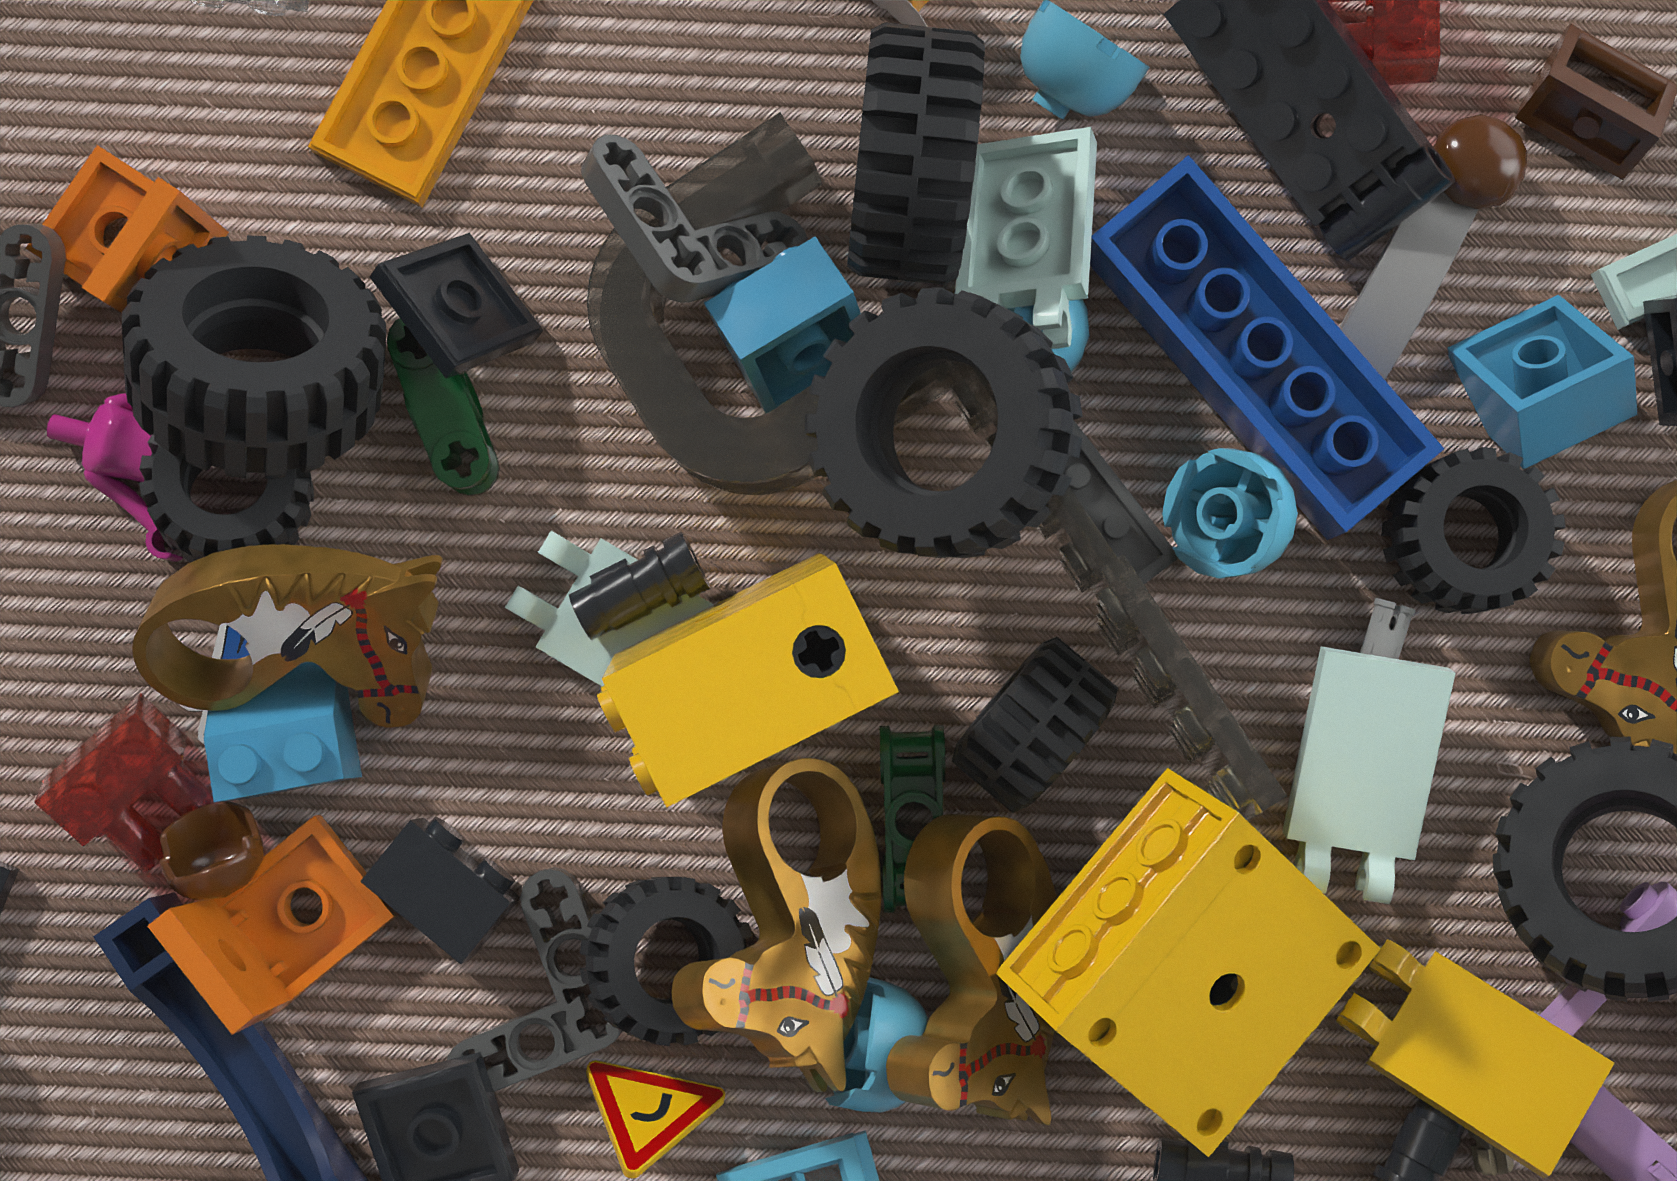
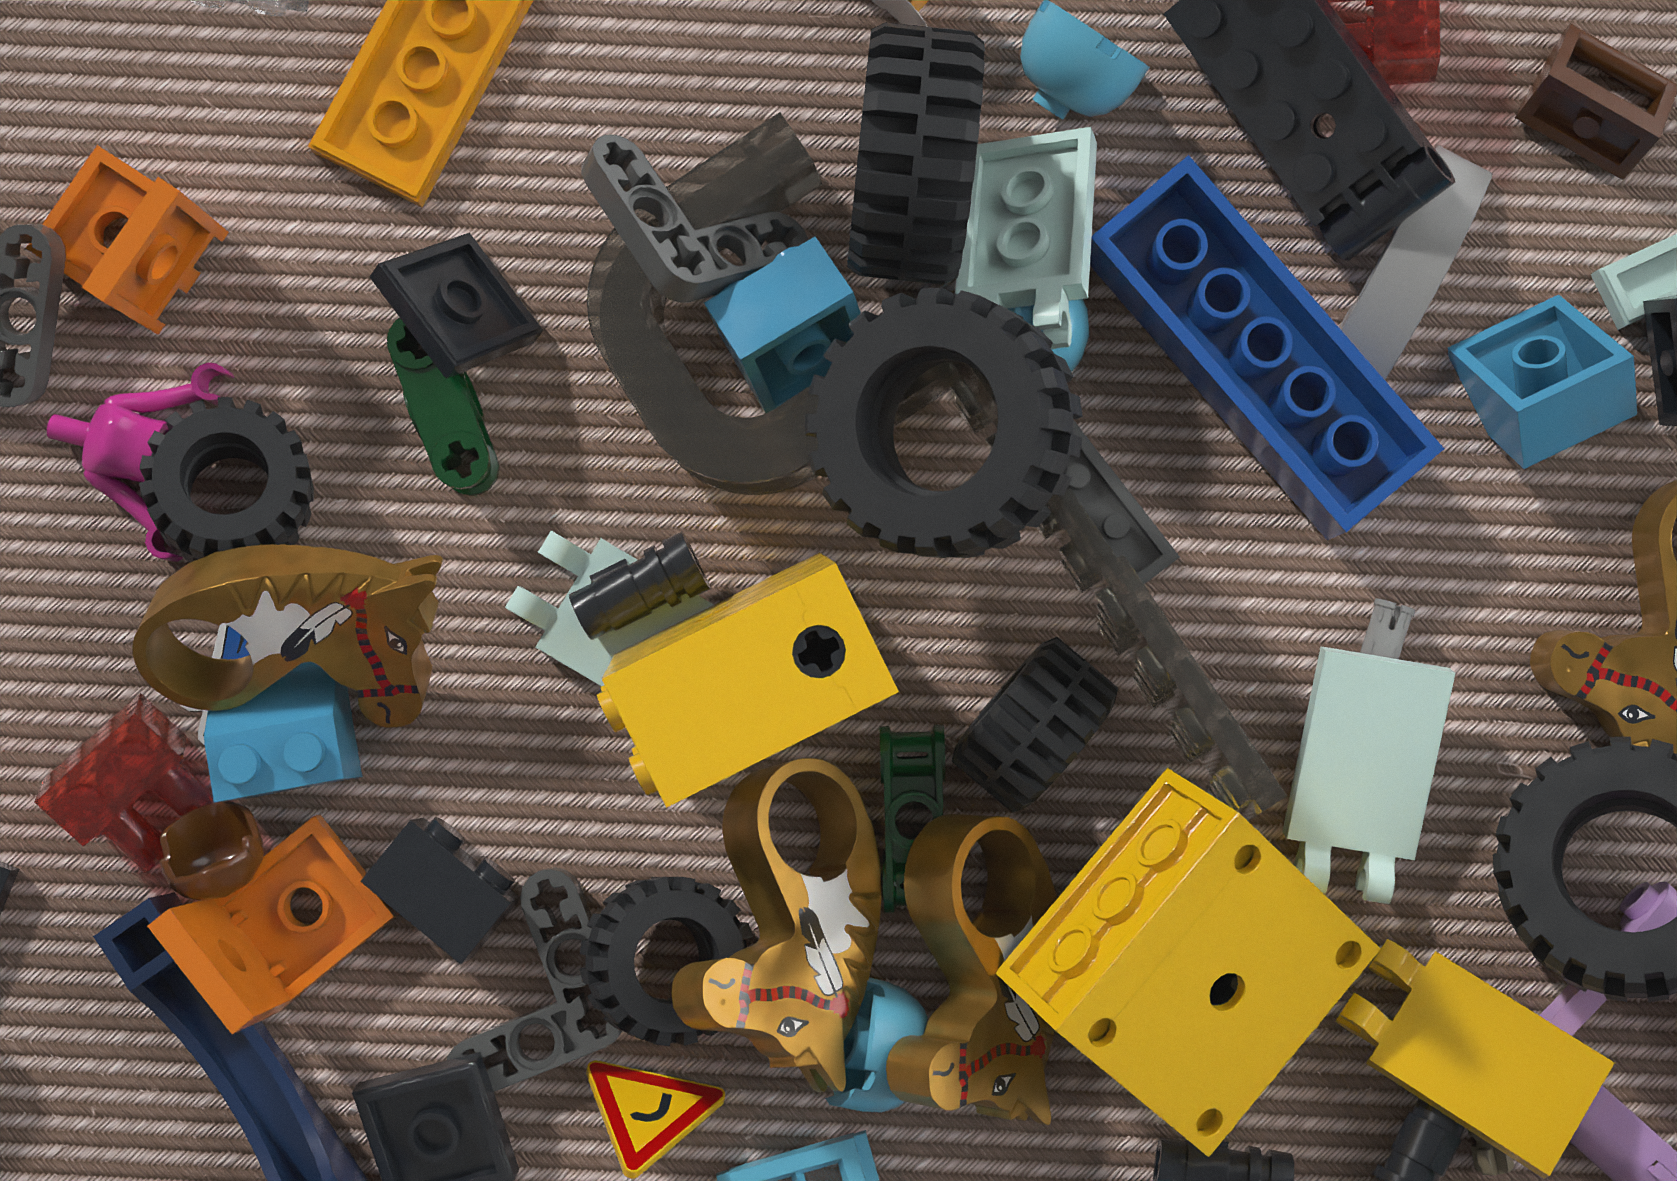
black tyre [122,235,387,479] -> none
medium azure cylinder [1162,448,1298,579] -> none
black tyre [1381,447,1566,614] -> none
reddish brown hair [1433,114,1527,210] -> none

